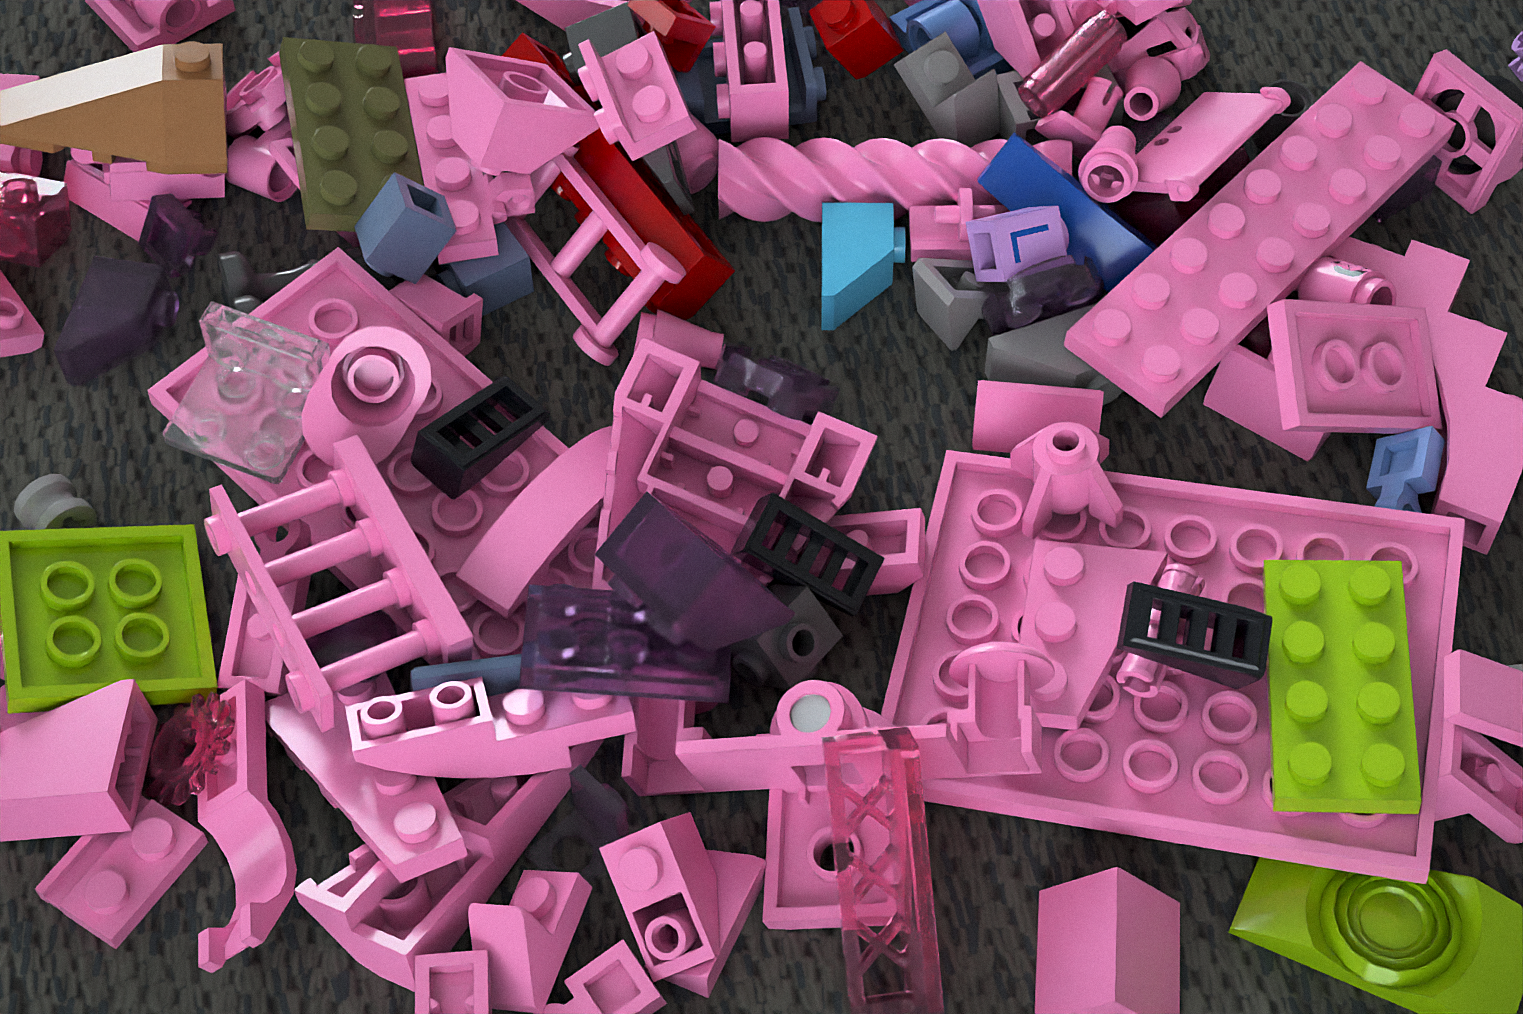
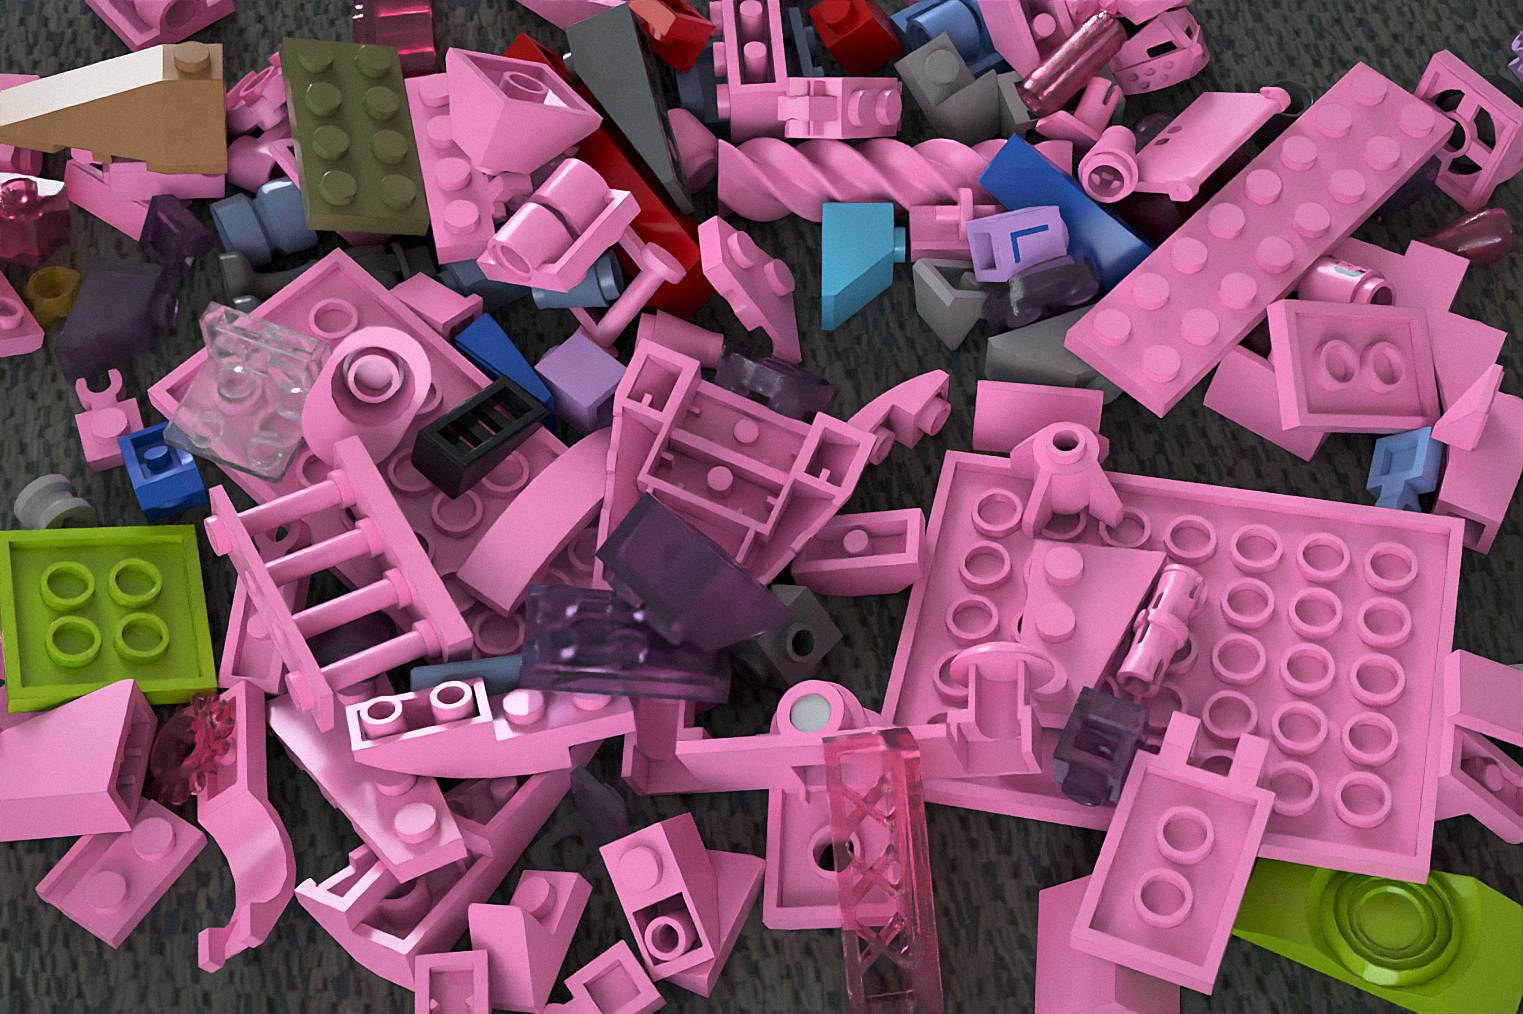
sand blue brick [354,172,457,284] -> none
bright pink bracket [578,31,697,161] -> none
black slope [731,492,885,617] -> none
black slope [1117,581,1273,689] -> none
bright pink cone [1124,57,1181,121] -> none
lime plate [1262,560,1422,814] -> none
none -> clear yellow plate [22,266,91,327]
none -> bright pink plate [75,368,145,474]
none -> blue slope [117,420,208,523]
none -> sand blue wheel [210,175,318,270]
none -> blue slope [455,313,557,433]
none -> bright pink plate [476,158,641,293]
none -> sand blue cone [531,250,625,310]
none -> lavender brick [534,331,627,437]
none -> bright pink wing [698,215,802,369]
none -> bright pink hinge [778,77,902,139]
none -> bright pink slope [847,369,951,467]
none -> clear purple brick [1053,686,1150,807]
none -> bright pink tile [1069,711,1276,996]
none -> clear pink cone [1418,206,1515,266]
none -> bright pink slope [1430,363,1505,451]

